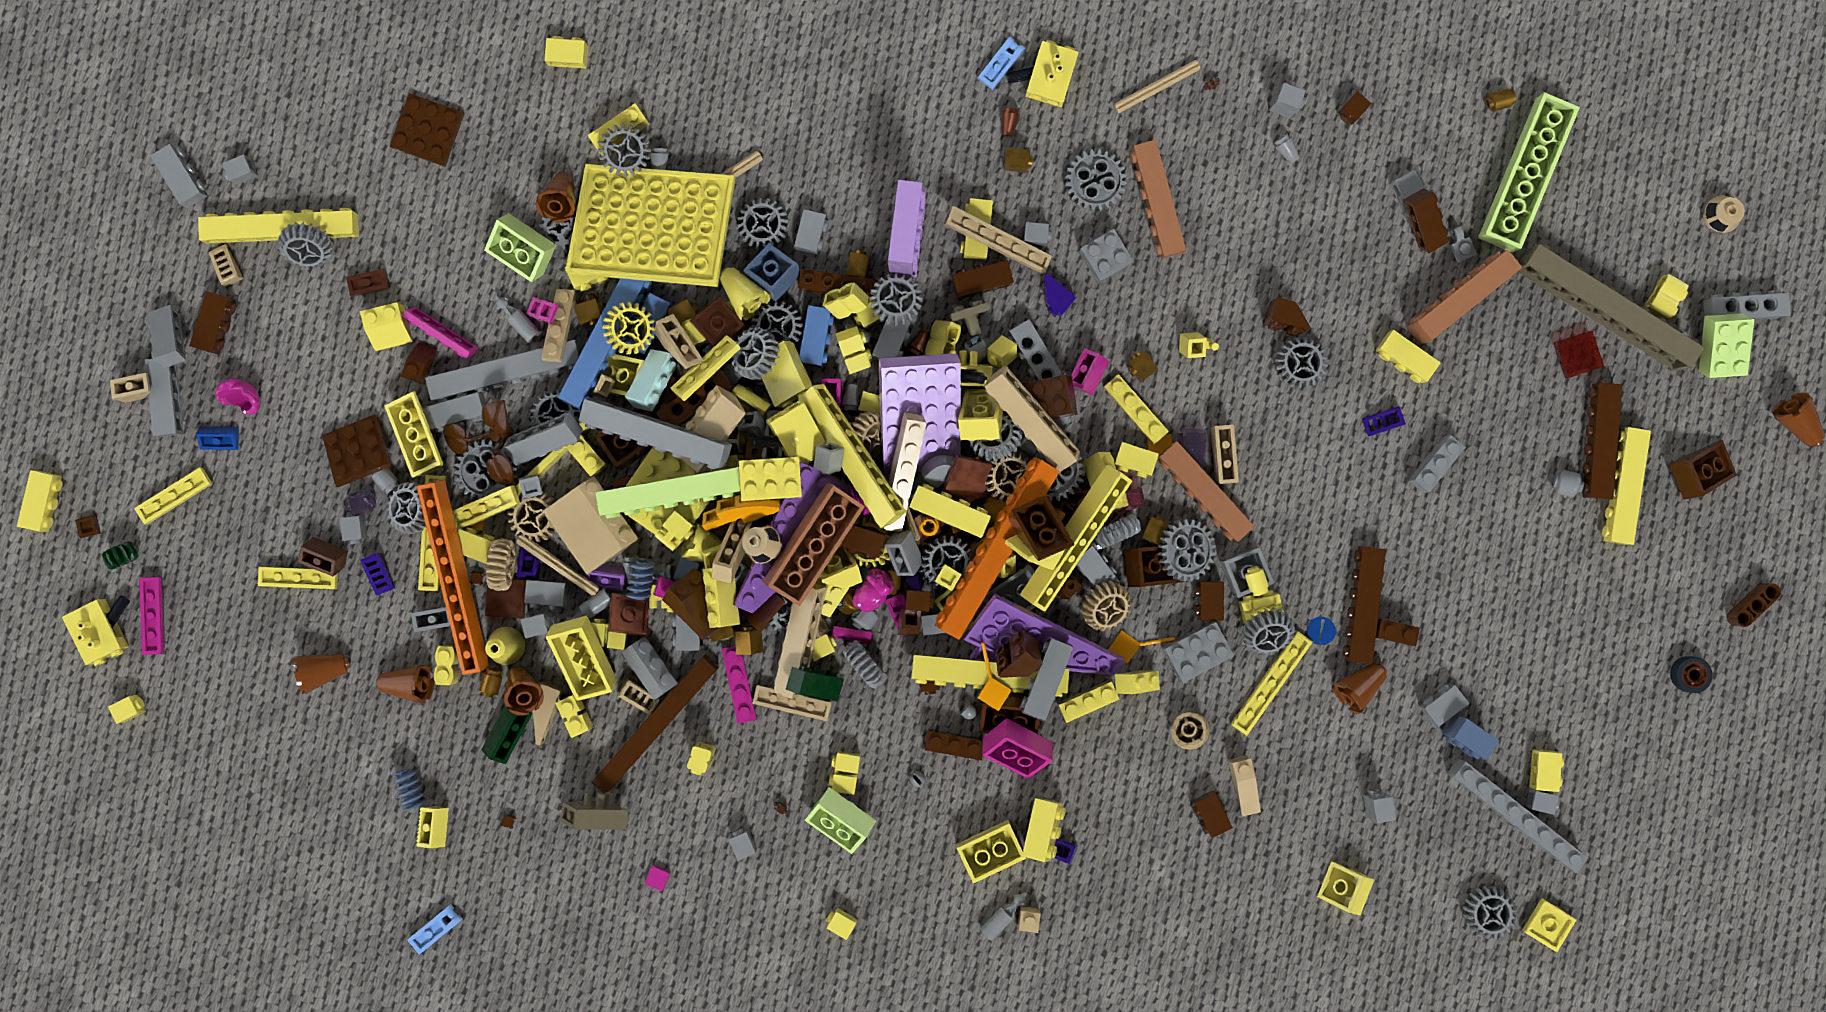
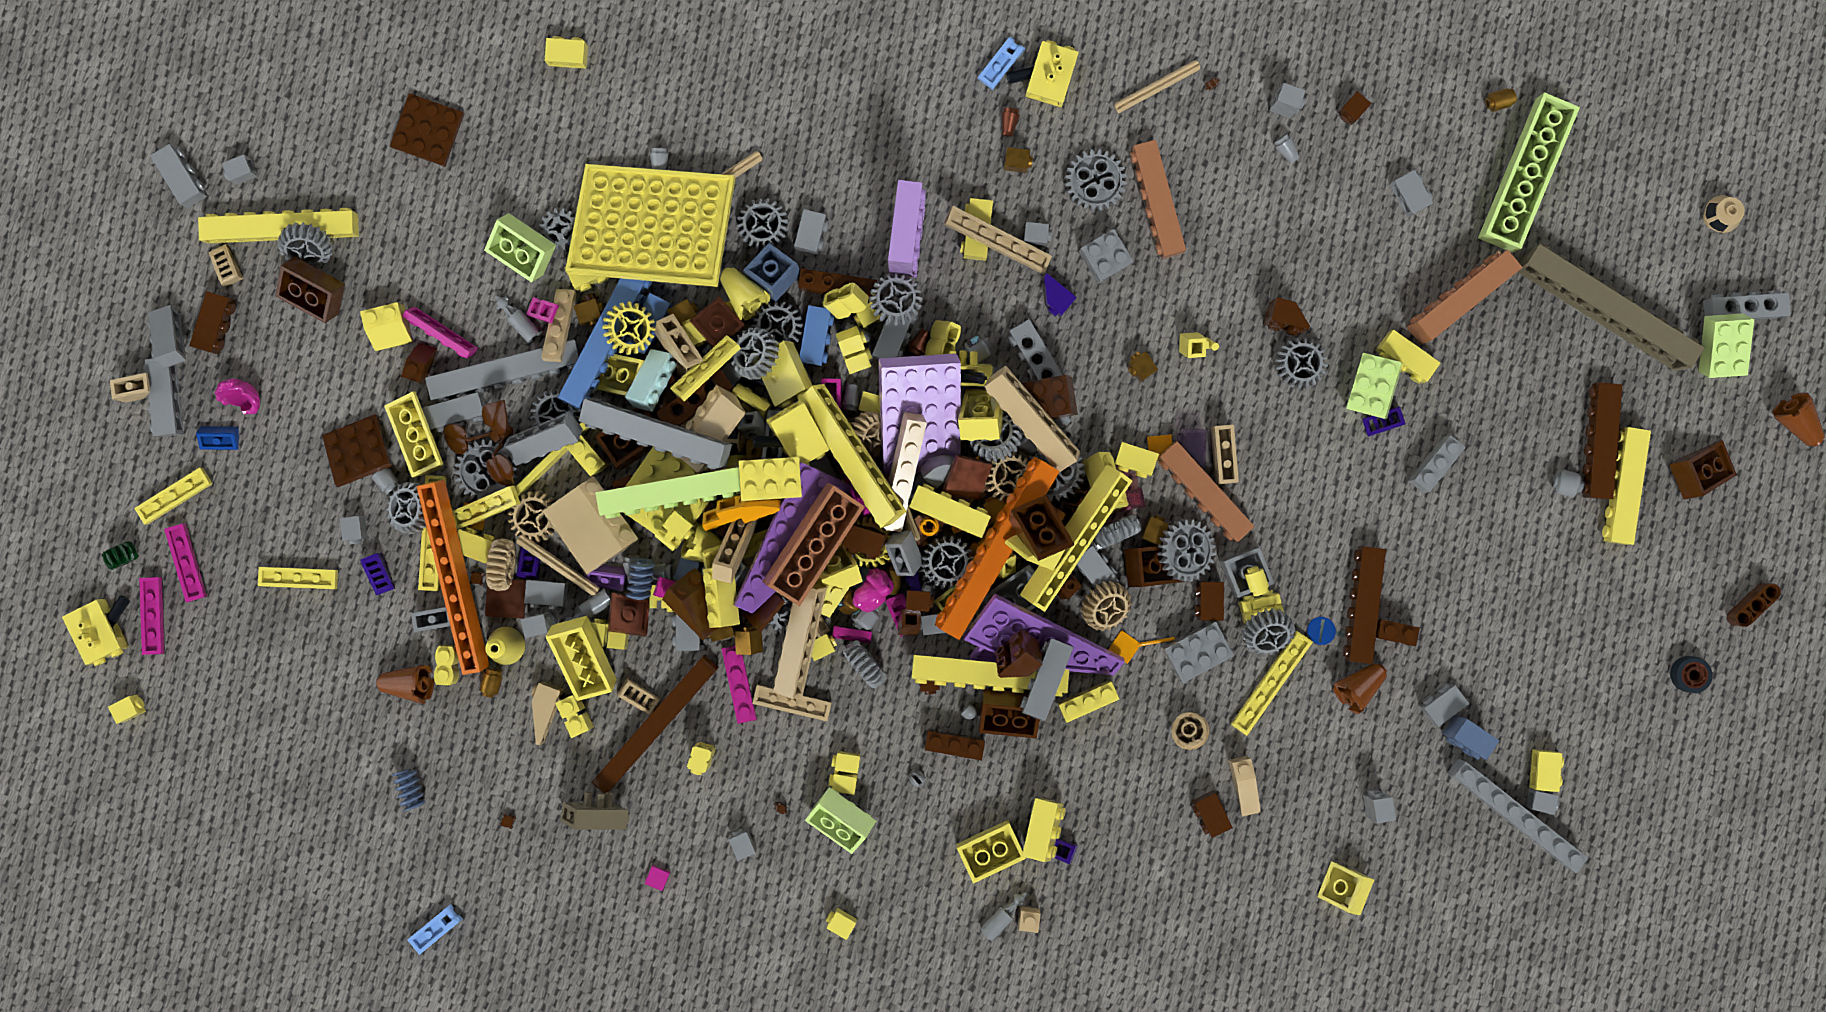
light yellow brick [17,470,62,532] -> none
reddish brown tile [75,515,101,538] -> none
dark orange cone [292,654,351,694] -> none
reddish brown brick [298,537,348,577] -> none
clear purple head [345,490,376,516] -> none
copper plate [346,269,390,297] -> none
light yellow brick [416,806,449,848] -> none
dark green brick [481,705,533,765] -> none
dark orange cone [504,666,544,715] -> none
light grey plate [518,474,542,499] -> none
dark orange cone [536,172,575,223] -> none
light yellow brick [587,103,649,156] -> none
tan slope [593,374,615,397] -> none
light grey gear [598,123,651,177] -> none
light grey brick [622,636,678,700] -> none
tan cone [742,525,782,564] -> none
dark green brick [786,665,844,701] -> none
light grey brick [814,442,844,475] -> none
pearl gold brick [846,250,870,278] -> none
light yellow plate [935,565,962,591] -> none
dark tan plate [948,299,990,336] -> none
reddish brown brick [952,259,1014,300] -> none
light orange piece [977,642,1011,711] -> none
dark pink brick [982,719,1053,779] -> none
light yellow brick [987,335,1017,369] -> none
dark pink brick [1071,348,1109,396] -> none
light yellow plate [1104,374,1169,445] -> none
light yellow brick [1115,670,1160,694] -> none
reddish brown brick [1403,188,1448,253] -> none
light grey plate [1450,226,1477,263] -> none
light grey gear [1463,886,1517,939] -> none
light yellow plate [1522,898,1577,952] -> none
clear red plate [1553,330,1604,379] -> none
light yellow brick [1644,274,1689,319] -> none
none -> dark pink plate [164,523,207,602]
none -> reddish brown brick [275,257,345,323]
none -> yellowish green brick [1346,353,1403,419]

